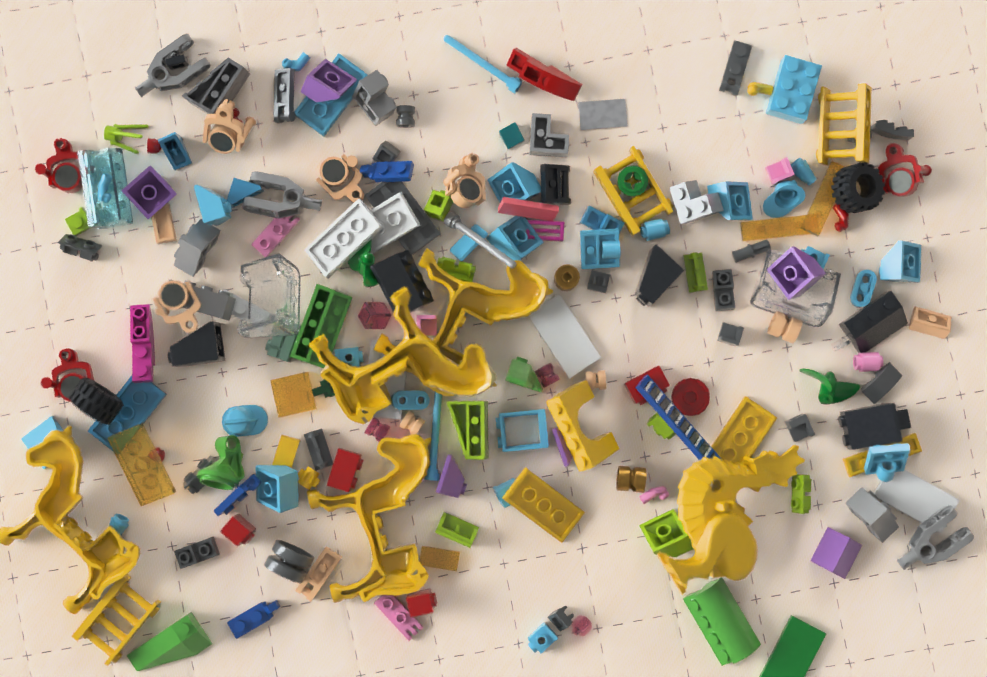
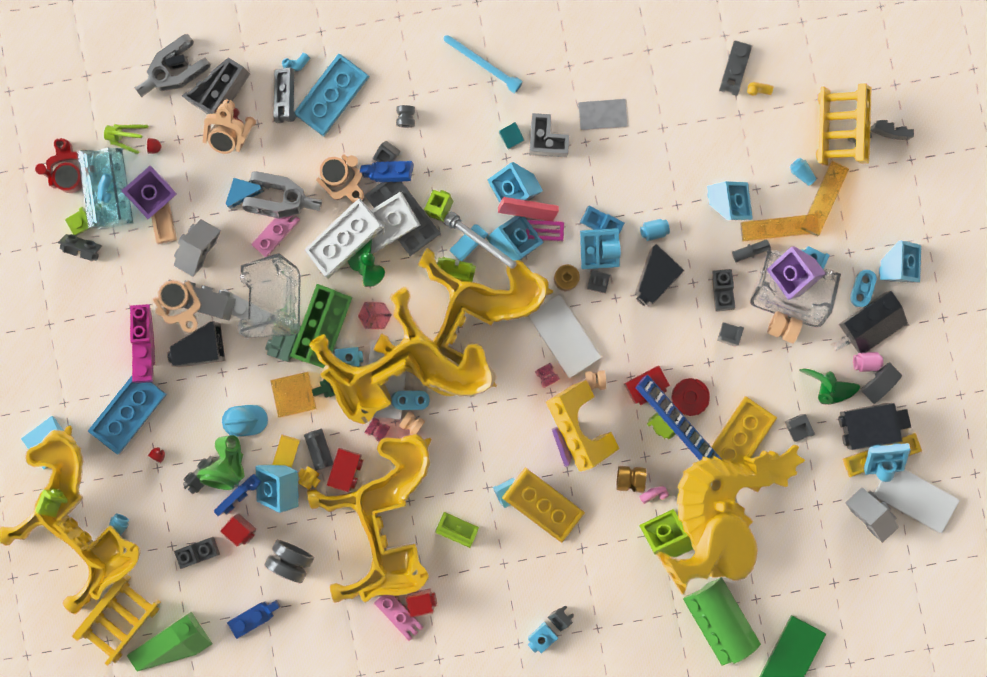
red piece [41,348,94,402] -> none
black tyre [69,378,124,425] -> none
clear yellow tile [107,423,176,506] -> none
dark azure slope [158,132,192,171] -> none
medium azure slope [194,185,232,226] -> none
light nougat plate [295,546,342,602] -> none
medium lavender slope [301,59,357,102] -> none
light grey brick [352,70,397,126] -> none
black slope [370,250,434,313] -> none
bright pink panel [417,315,437,336] -> none
clear yellow tile [419,545,460,571] -> none
medium azure piece [424,392,442,481] -> none
medium lavender slope [436,454,467,498] -> none
light nougat piece [443,153,486,208] -> none
lime wedge [446,401,489,460] -> none
medium azure window [495,409,549,452] -> none
bright green wedge [505,356,543,393] -> none
red slope [506,47,583,101] -> none
black plate [540,164,571,205] -> none
clear pink piece [571,615,592,637] -> none
yellow fence [593,146,673,237] -> none
green gear [617,166,648,197] -> none
brick [669,180,724,224] -> none
lime hinge [683,252,708,293] -> none
medium azure piece [763,179,806,218] -> none
medium azure brick [765,55,822,124] -> none
bright pink panel [766,157,795,185] -> none
lime hinge [791,474,812,514] -> none
medium lavender slope [810,527,862,579] -> none
black tyre [831,162,885,213] -> none
red arm [832,204,849,232] -> none
red piece [878,143,932,197] -> none
light grey piece [897,506,974,570] -> none
light nougat slope [909,306,951,339] -> none
none -> lime bracket [35,489,68,517]

